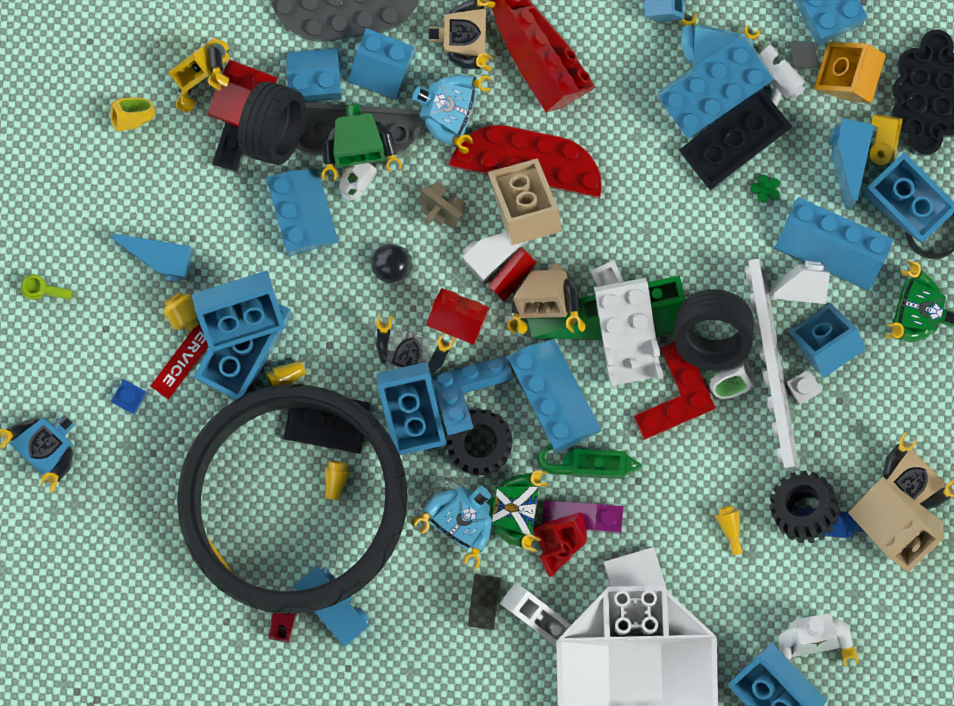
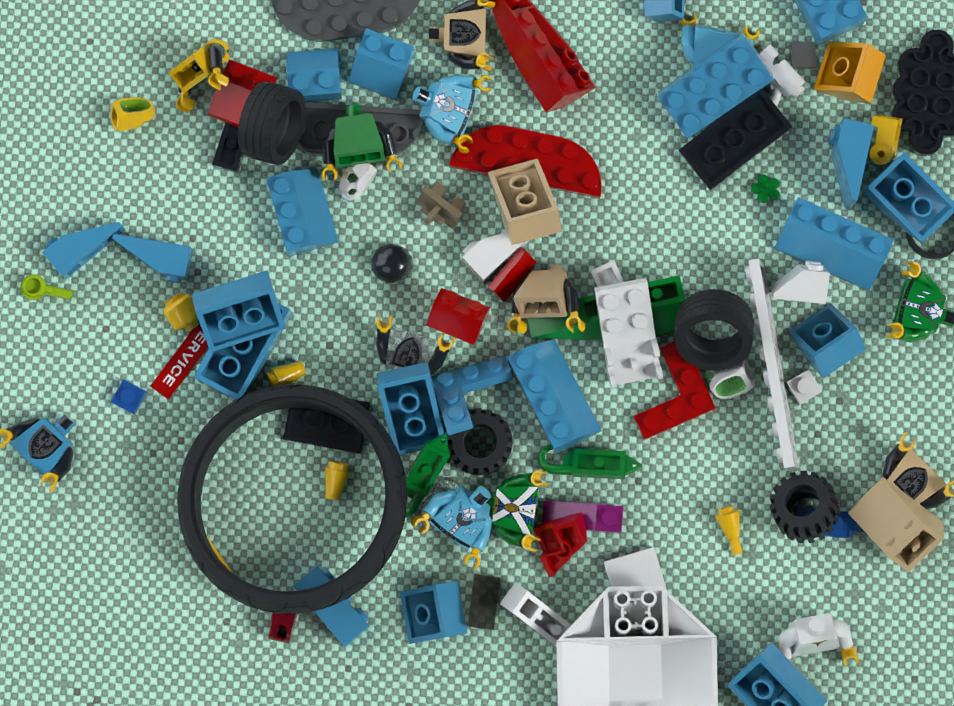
none -> dark azure slope [42,222,125,279]
none -> dark azure slope [400,581,467,644]
none -> green plate [405,432,451,518]

